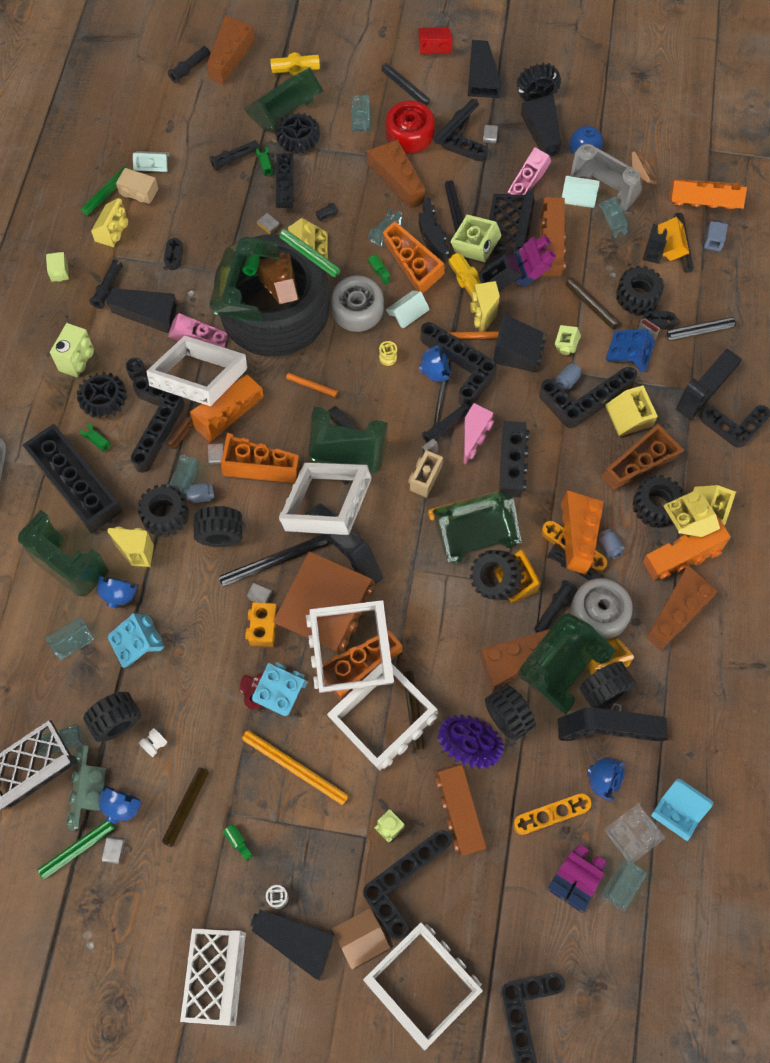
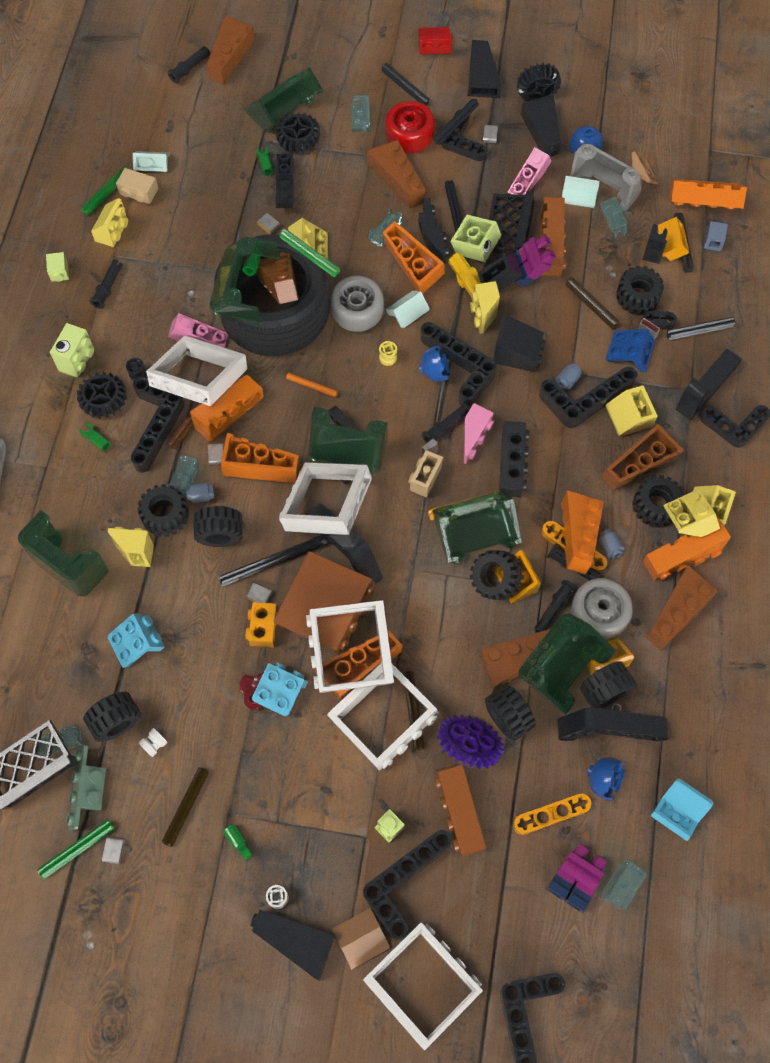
black brick [23,424,123,534] -> none
clear light blue hinge [45,617,95,661] -> none
blue cylinder [97,576,138,608] -> none
blue cylinder [99,786,143,824] -> none
black slope [107,288,177,333] -> none
black beam [164,238,183,270] -> none
white fence [180,929,246,1026] -> none
black pin [209,140,260,171] -> none
light orange axle [242,730,348,805] -> none
yellow piece [270,52,320,75] -> none
black pin [315,203,338,222] -> none
green bar [368,254,390,285] -> none
orange bar [448,332,499,339] -> none
yellowish green brick [555,325,581,355] -> none
clear slope [604,803,666,865] -> none

